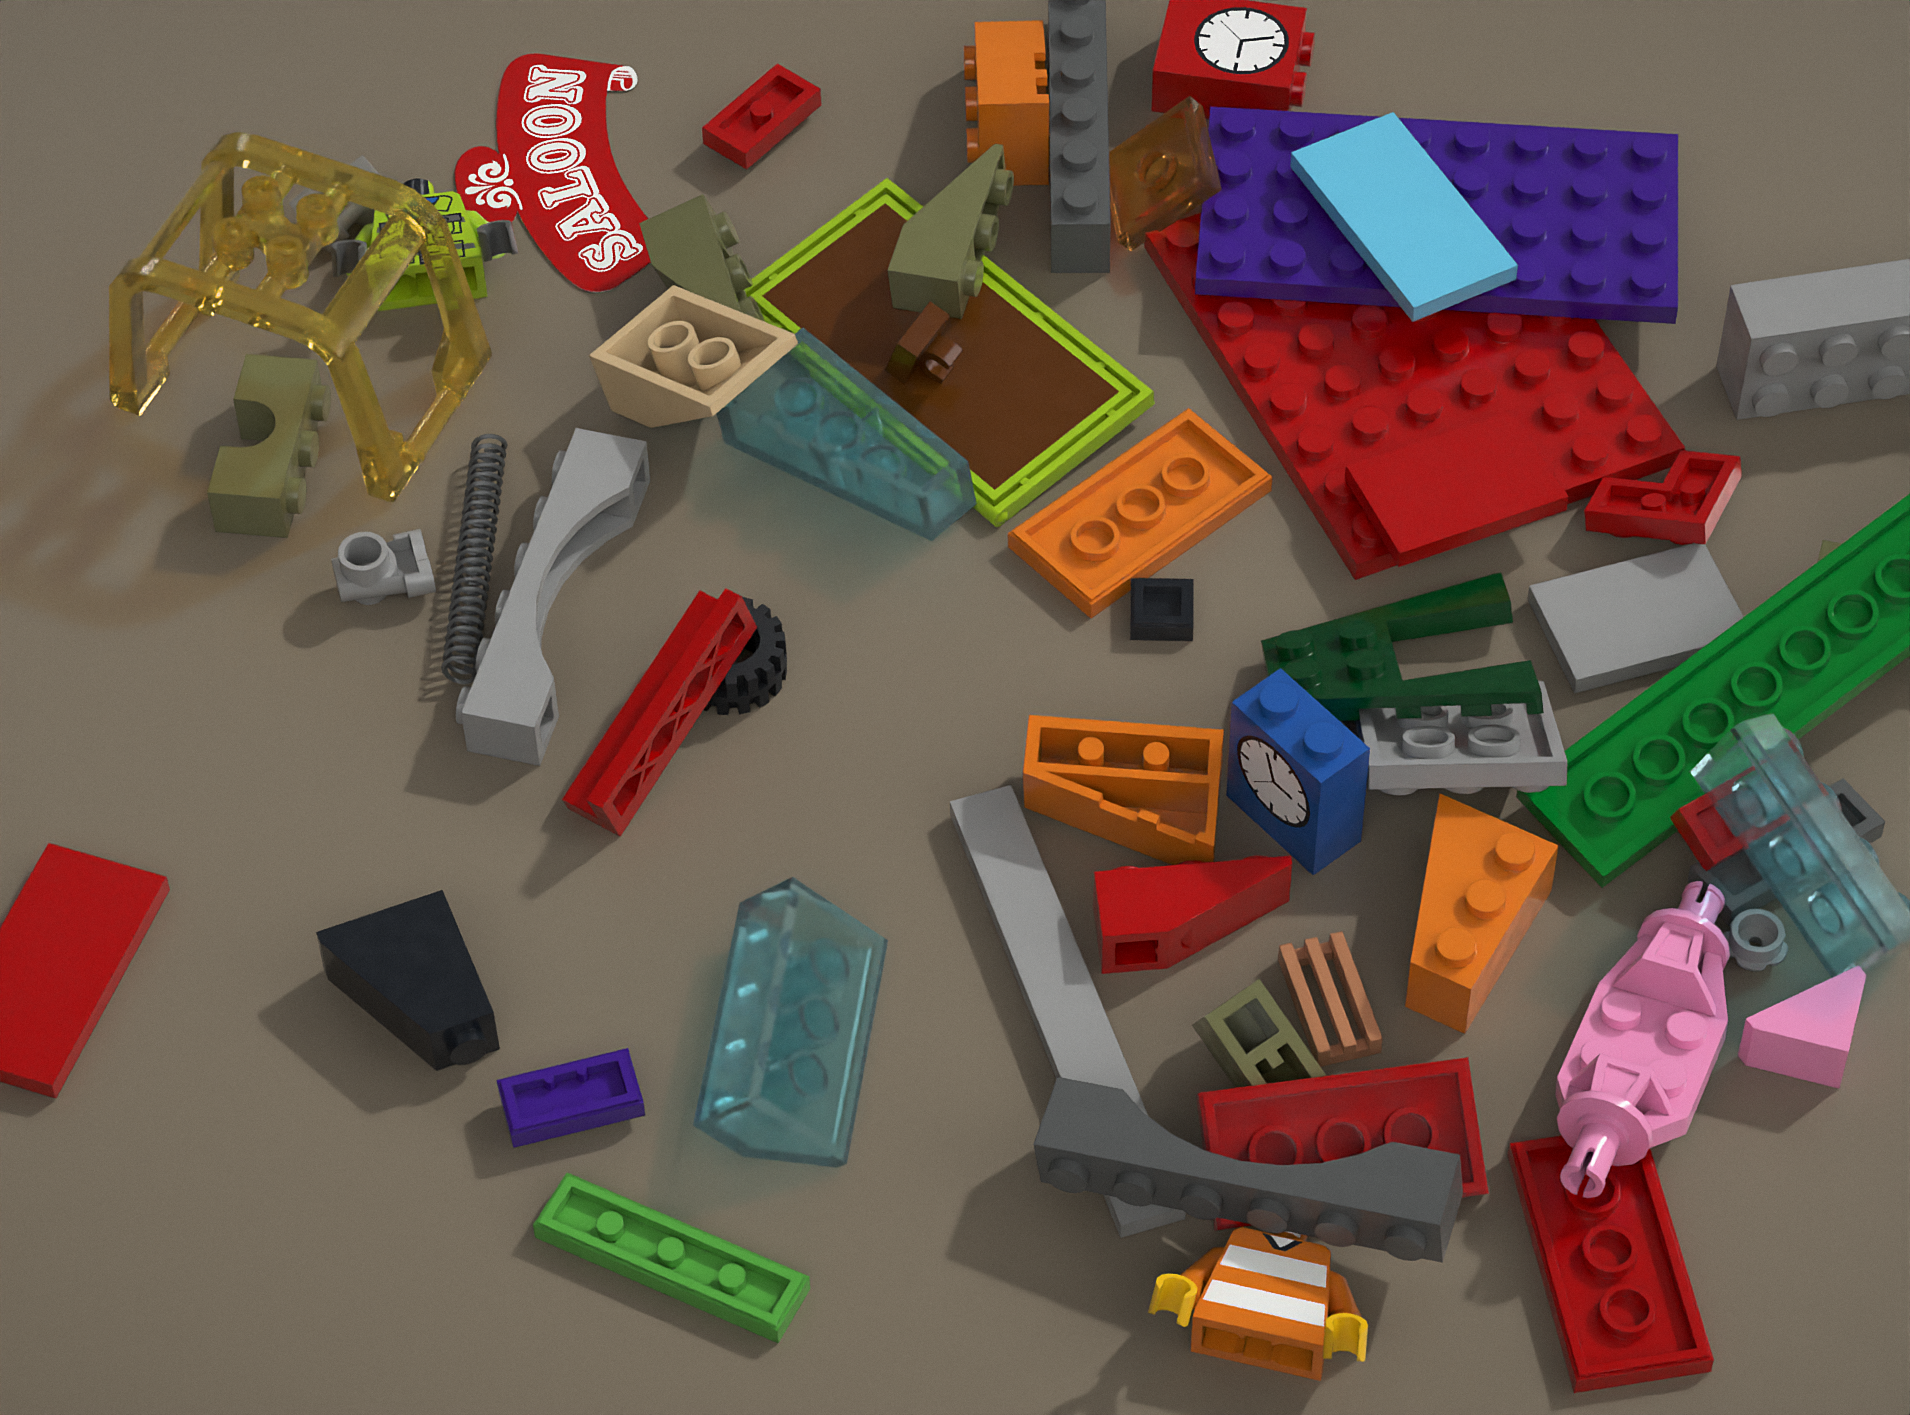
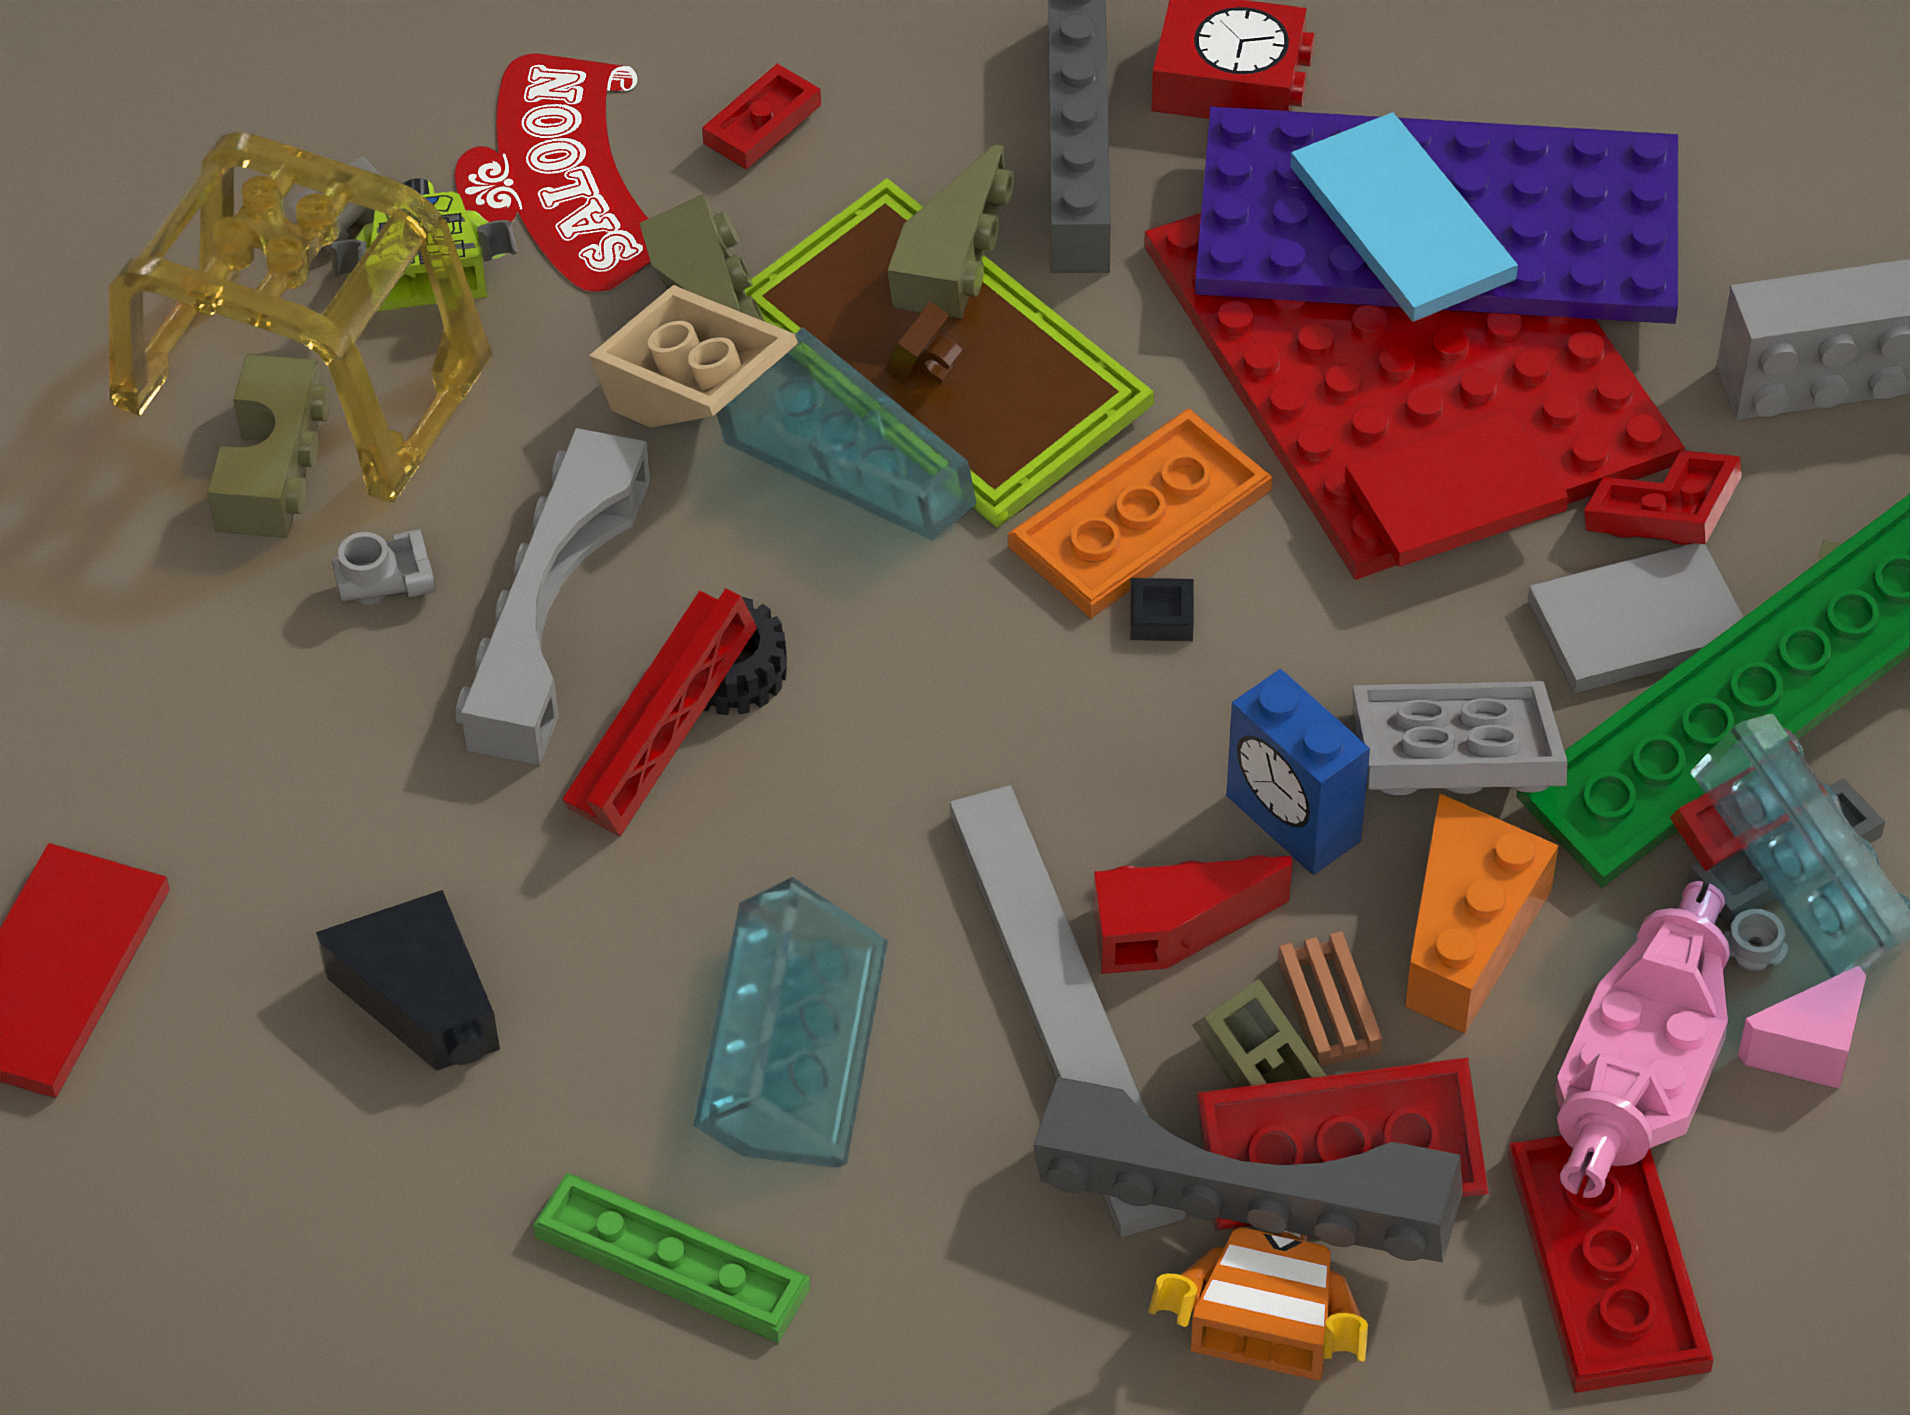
dark grey piece [441,434,508,684] -> none
dark purple plate [496,1048,645,1148] -> none
orange wedge [964,20,1049,186] -> none
orange wedge [1023,715,1224,865] -> none
clear orange tile [1109,96,1222,251] -> none
dark green wing [1261,572,1544,721] -> none

